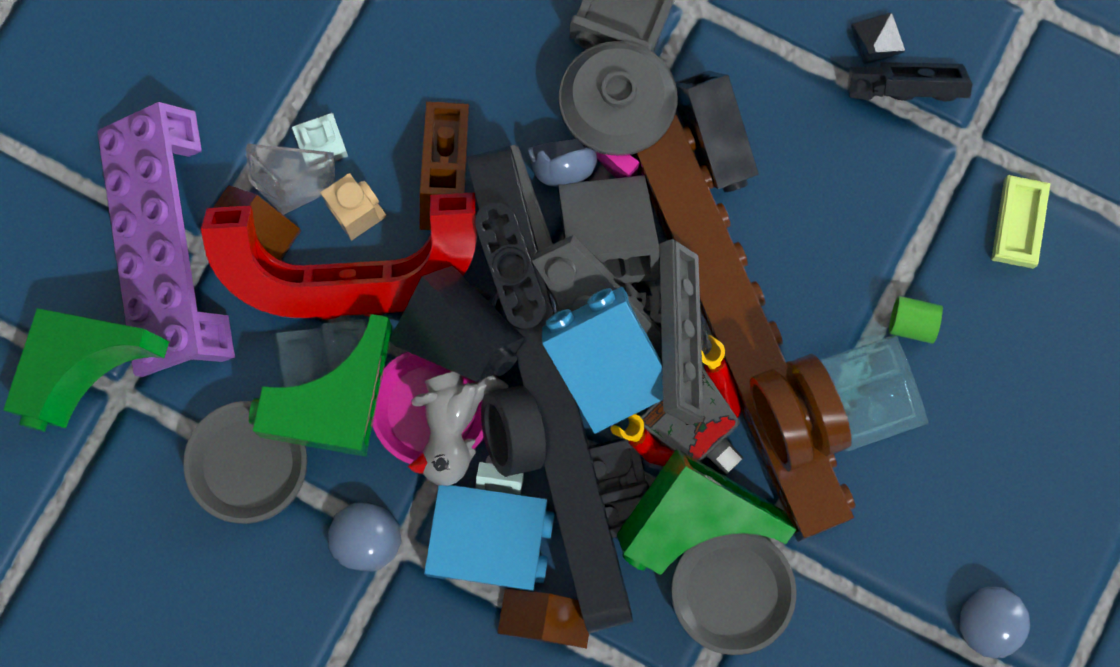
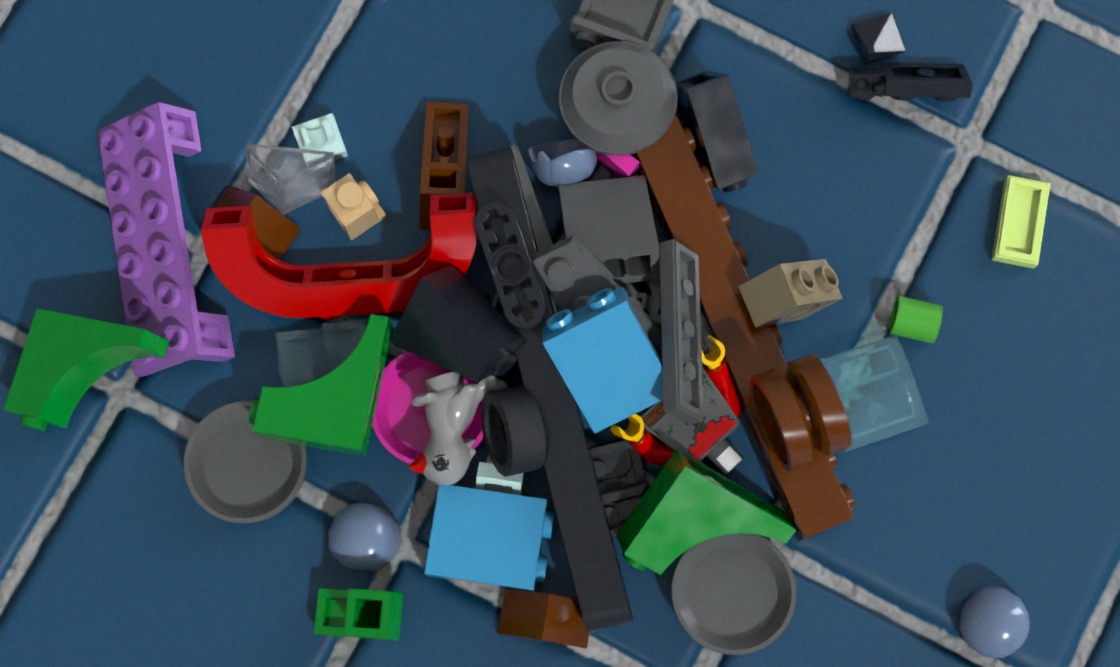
none -> green brick [314,588,404,641]
none -> dark tan brick [738,259,843,327]

